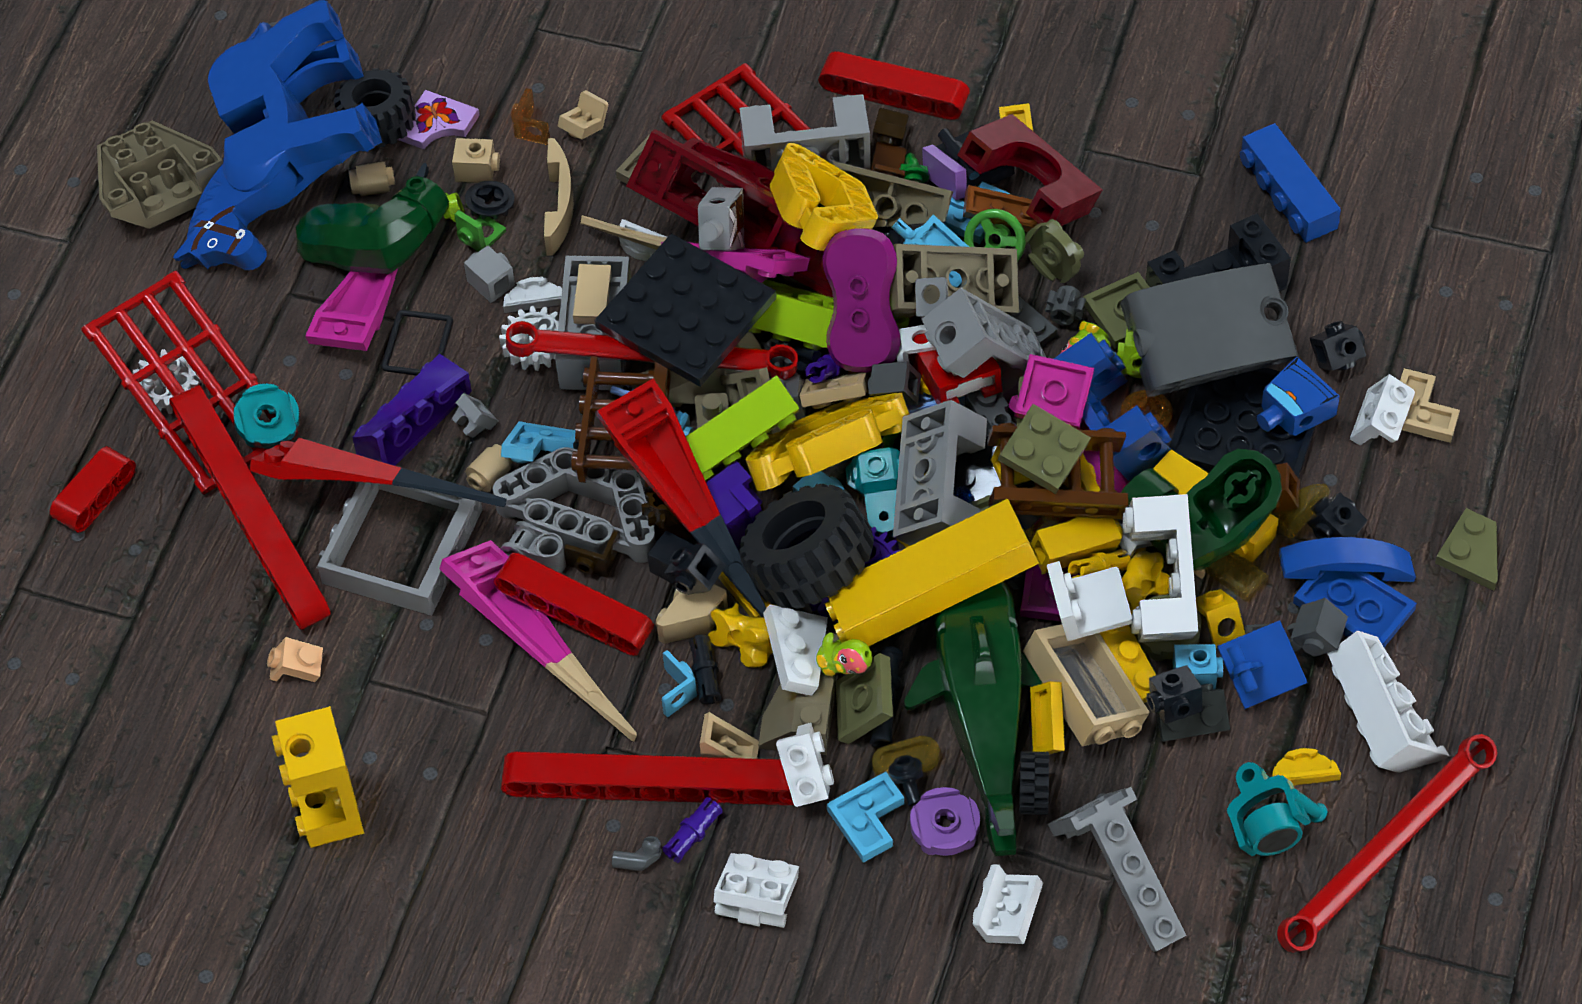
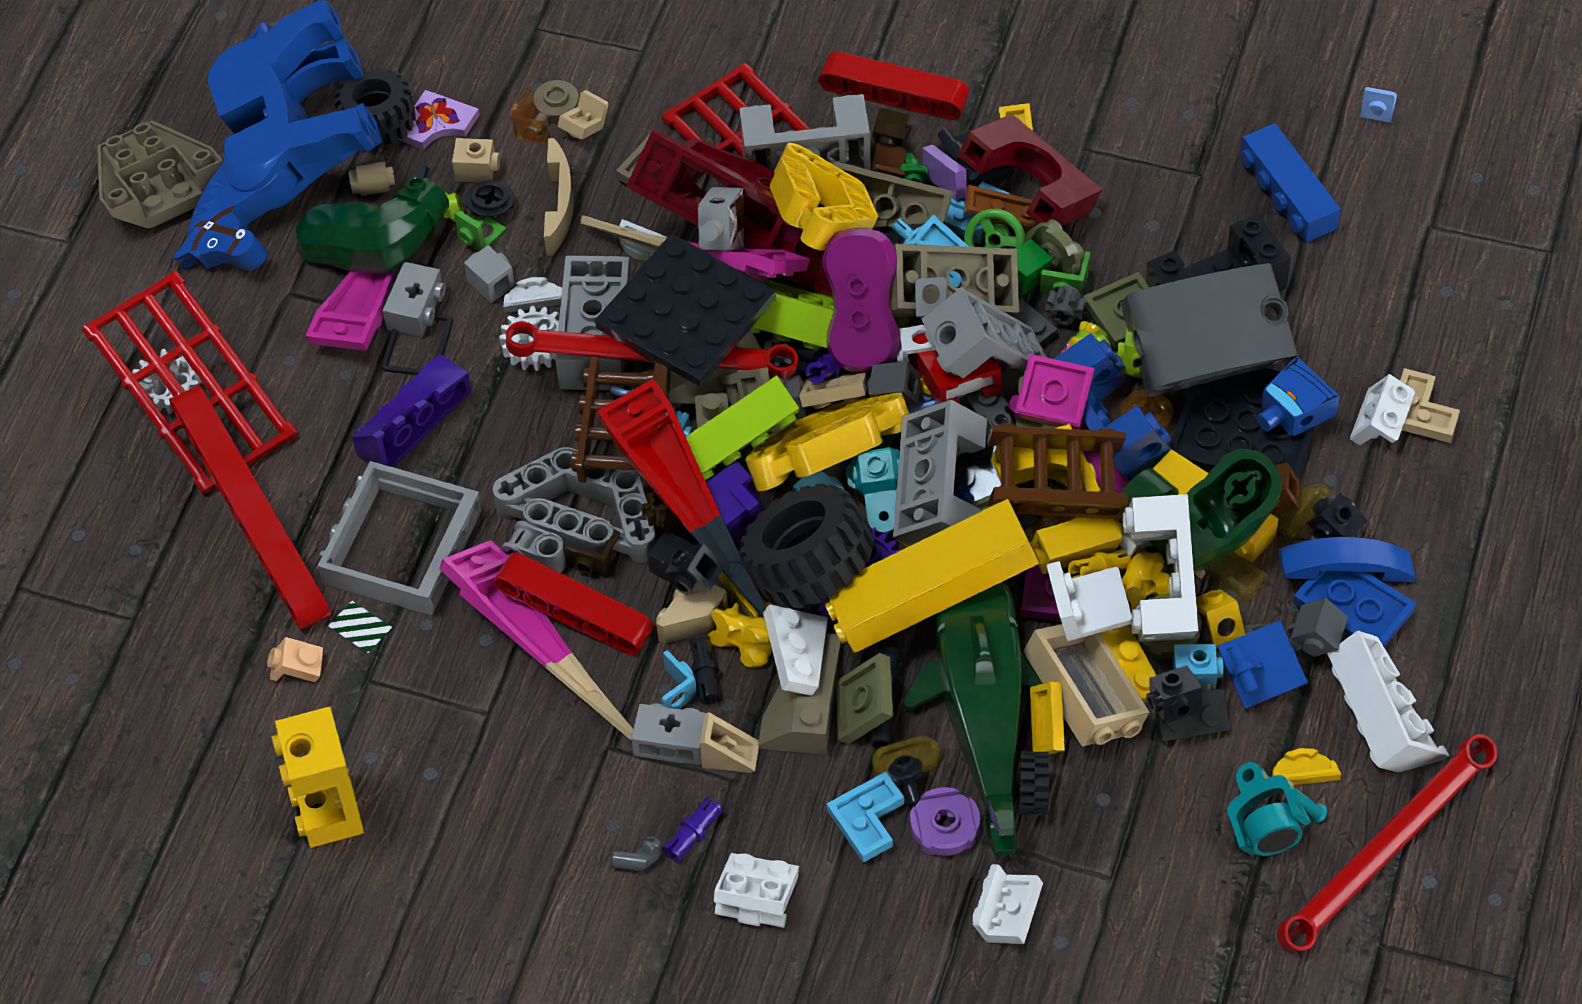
red beam [50,446,136,533] -> none
teal plate [234,384,299,449] -> none
red plate [250,438,507,507] -> none
light grey tile [452,393,498,438] -> none
tan brick [466,444,513,492] -> none
medium azure plate [501,421,579,463] -> none
red beam [501,752,794,805] -> none
tan tile [573,264,612,324] -> none
white bracket [776,723,834,807] -> none
animal [816,632,873,676] -> none
olive plate [998,404,1091,494] -> none
light grey bracket [1048,787,1187,952] -> none
black brick [1309,321,1366,371] -> none
olive wing [1435,508,1498,591] -> none
none -> sticker [328,601,392,653]
none -> light grey brick [383,262,446,337]
none -> dark tan piece [526,80,579,137]
none -> light grey brick [631,703,706,765]
none -> green brick [1016,239,1053,296]
none -> bright green bracket [1040,251,1090,298]
none -> light blue bracket [1360,87,1397,123]

